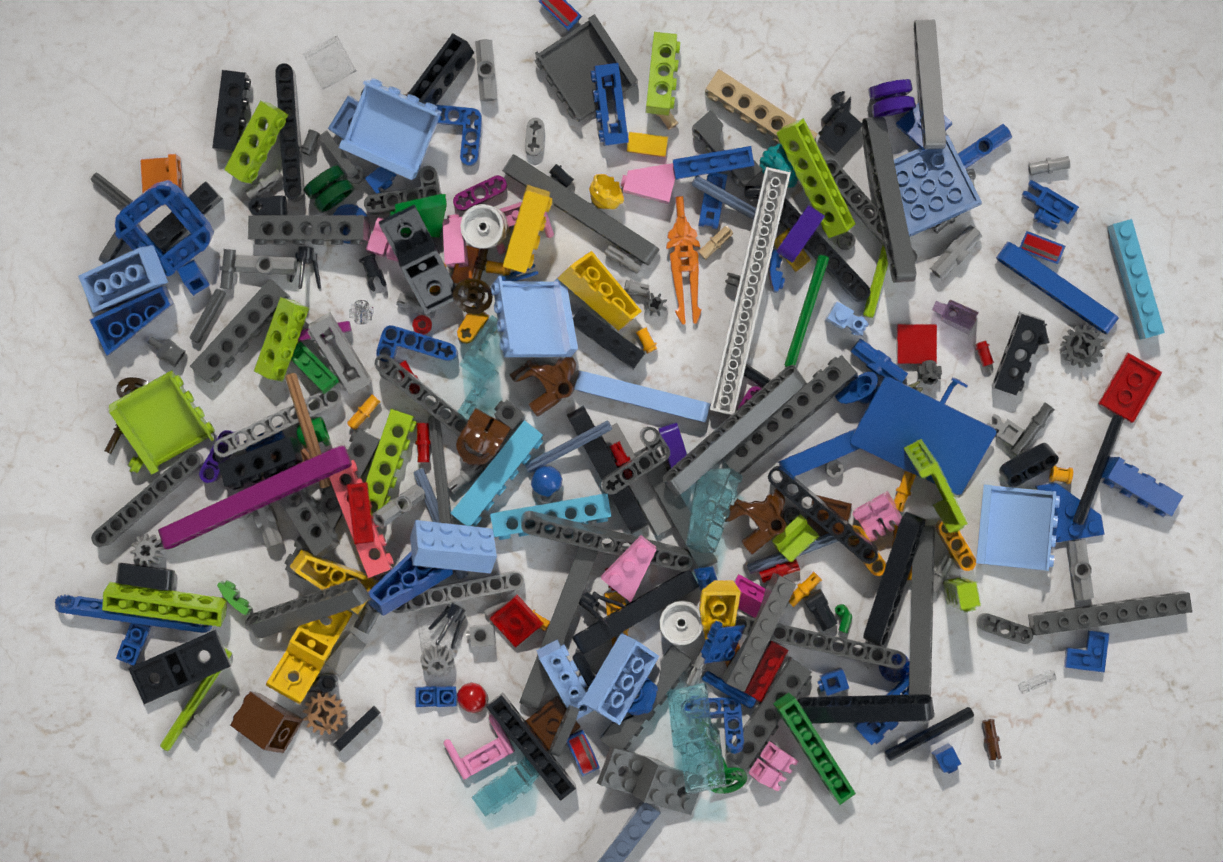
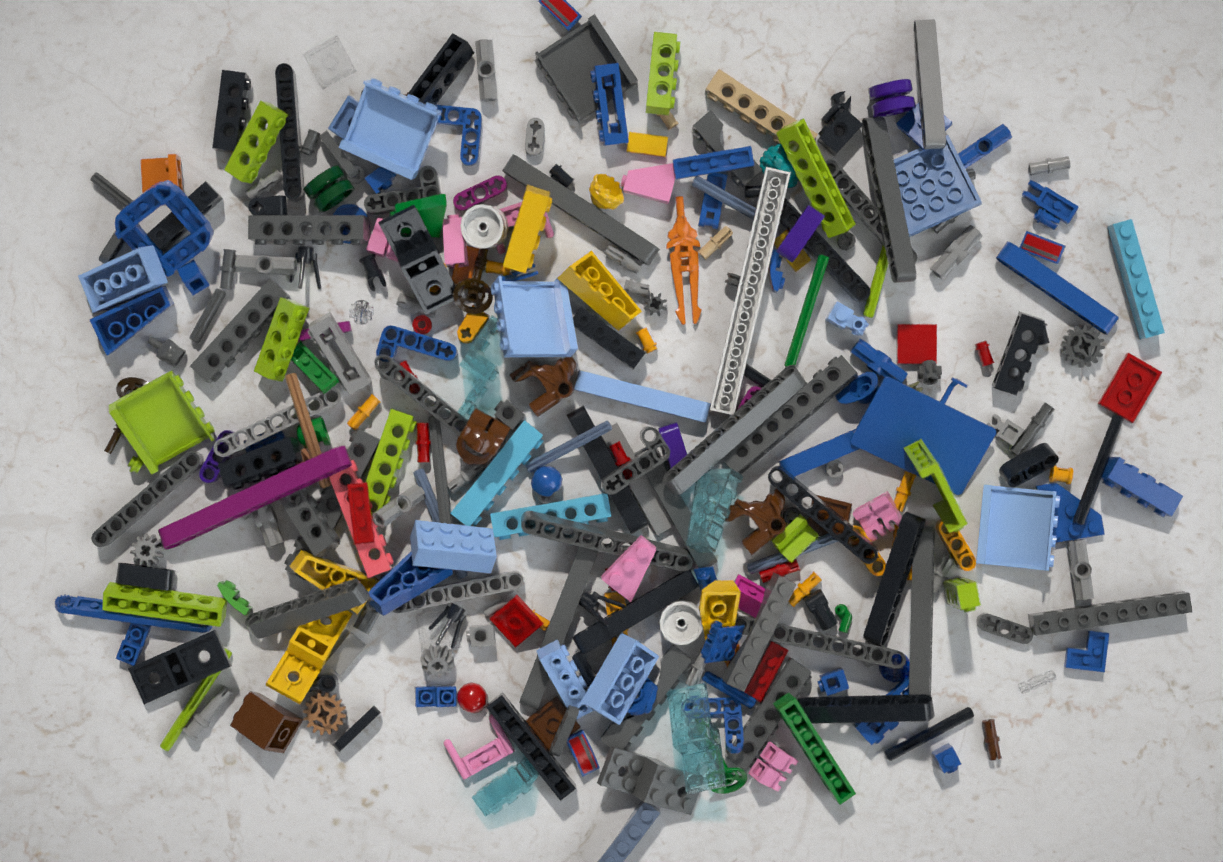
clear purple torso [932,300,979,335] -> none

